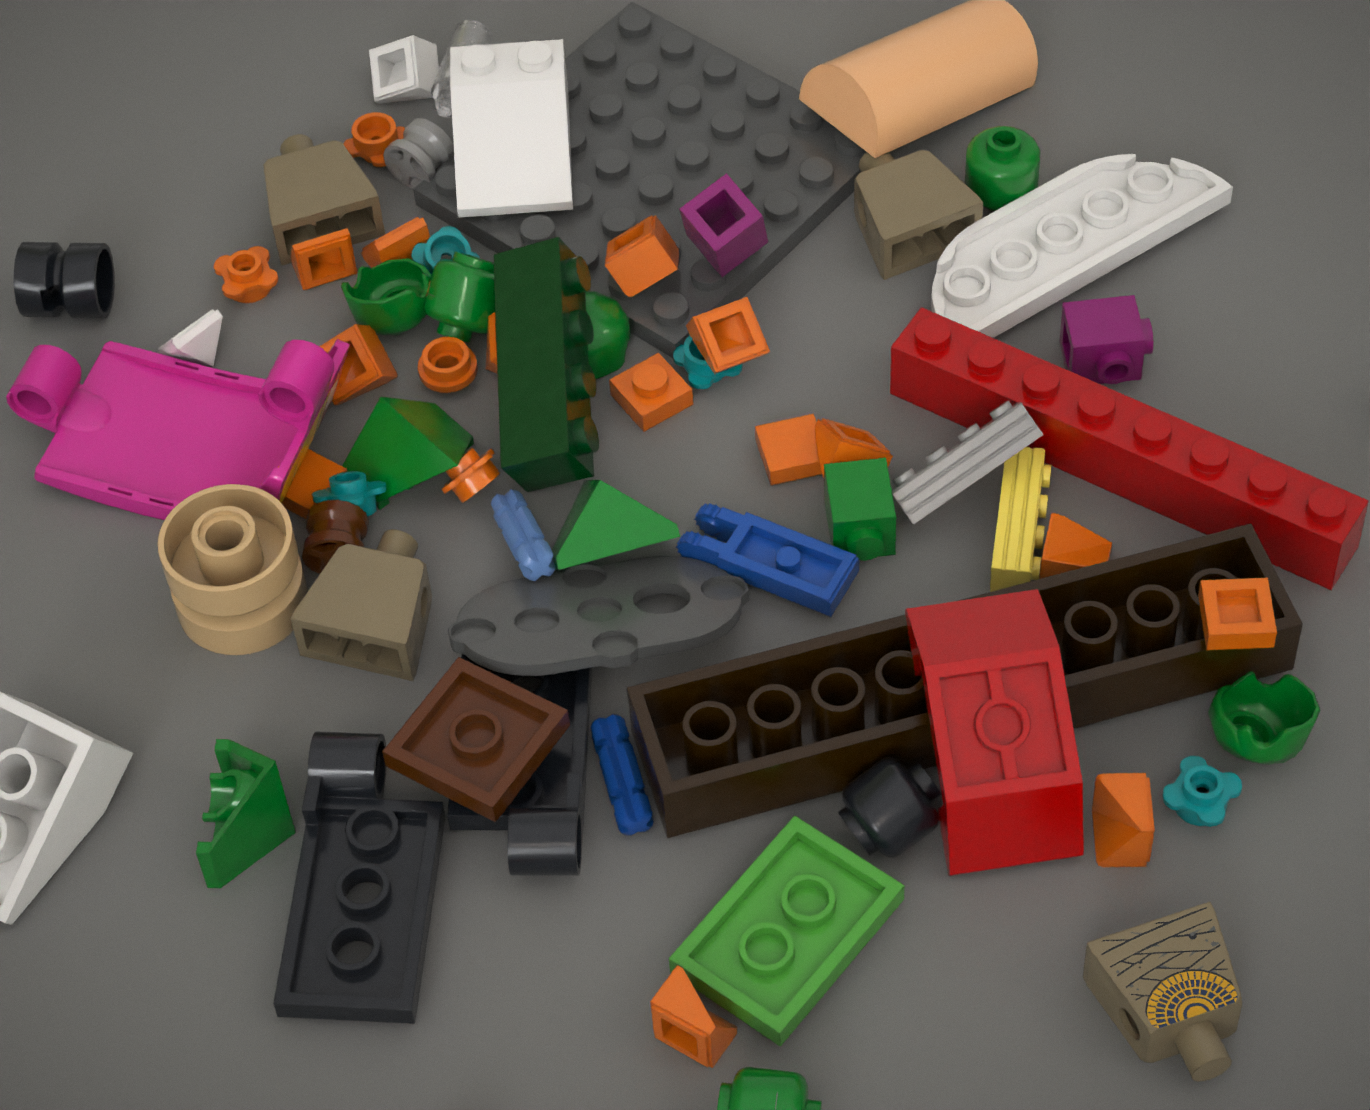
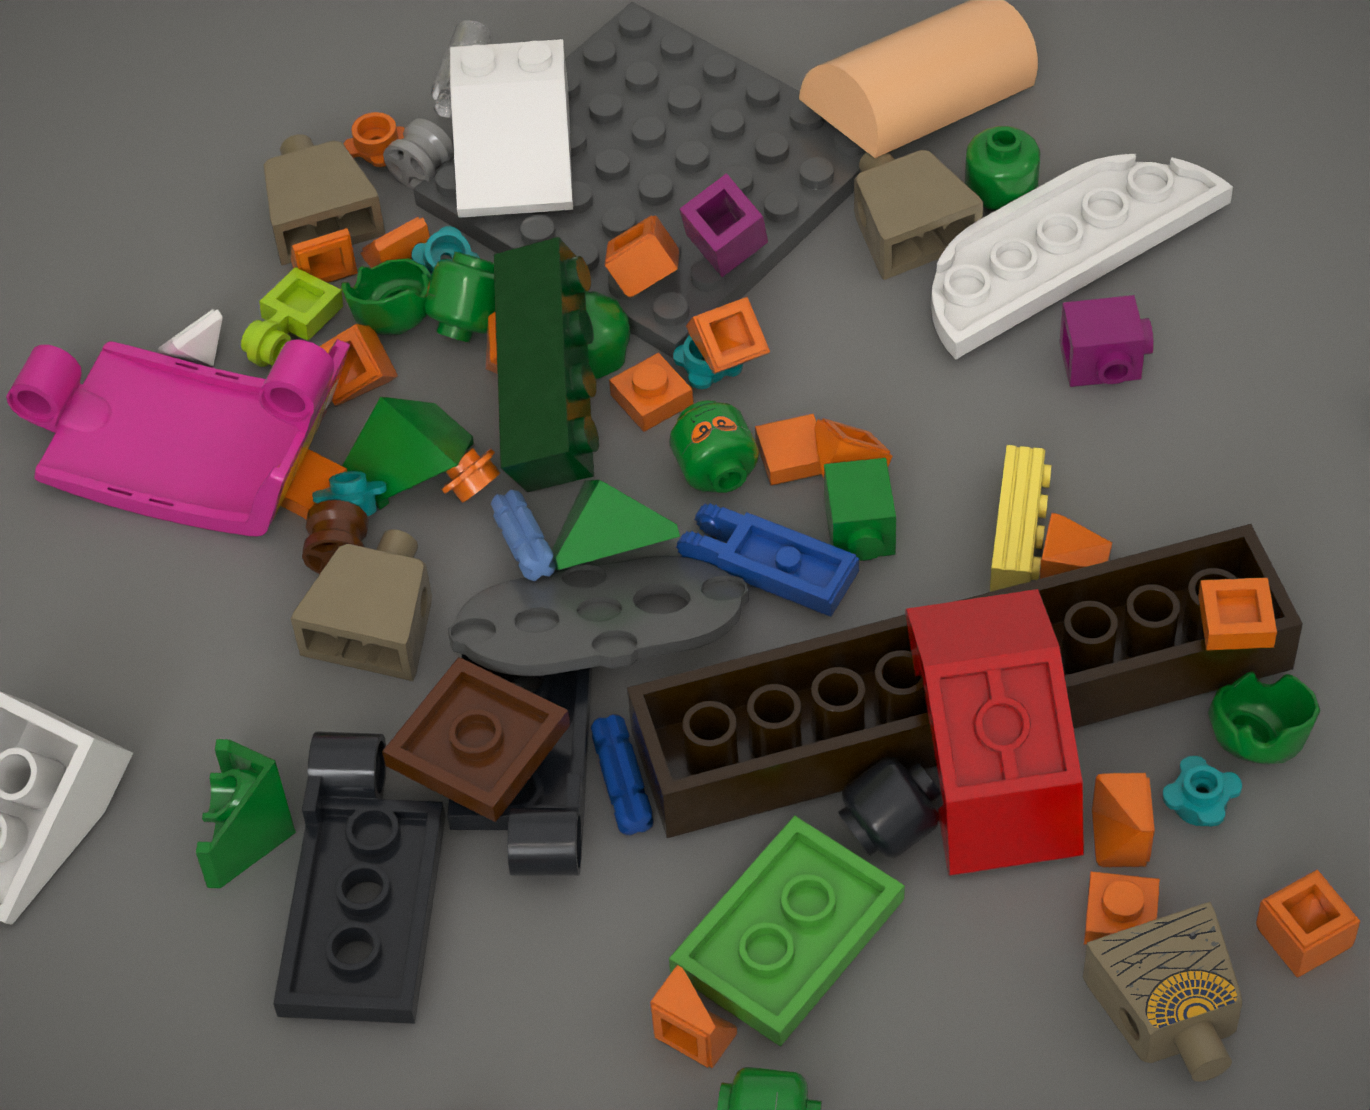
black wheel [14,242,115,318] -> none
tan wheel [157,484,308,655] -> none
orange plate [214,246,278,303] -> none
white slope [369,35,442,104] -> none
orange plate [417,337,478,393] -> none
red brick [890,307,1369,591] -> none
light grey piece [892,400,1043,524] -> none
none -> lime plate [241,267,343,367]
none -> green head [669,400,759,493]
none -> orange plate [1084,871,1160,945]
none -> orange slope [1256,869,1360,978]

